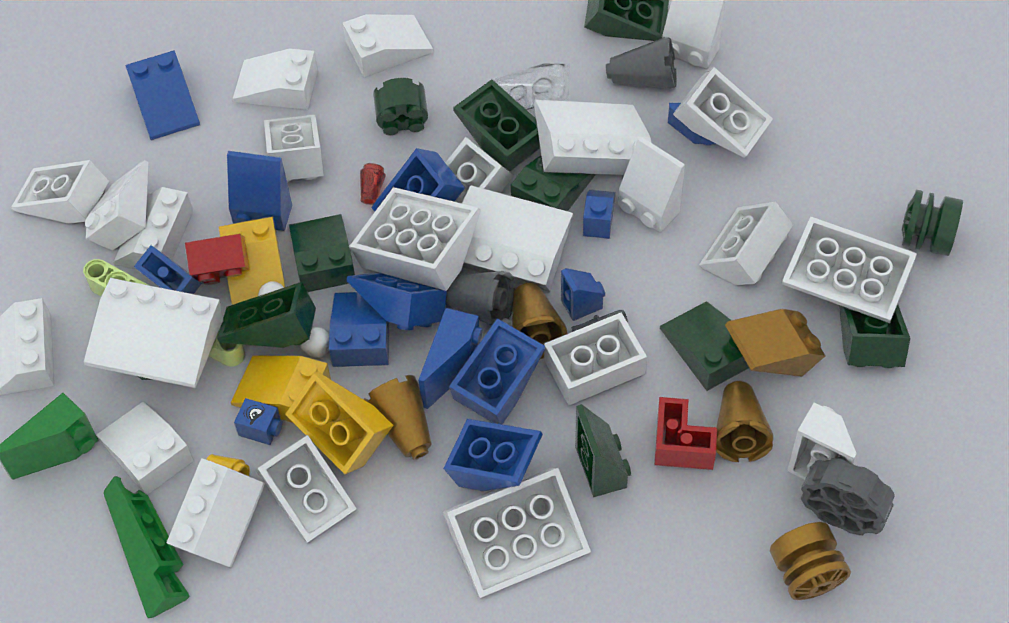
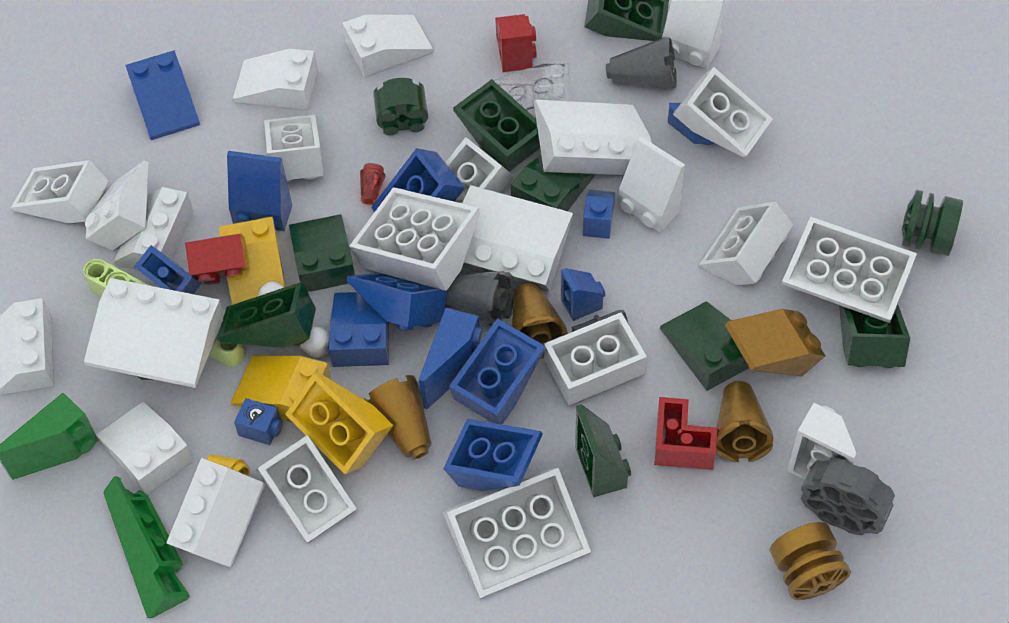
none -> red brick [495,14,537,72]

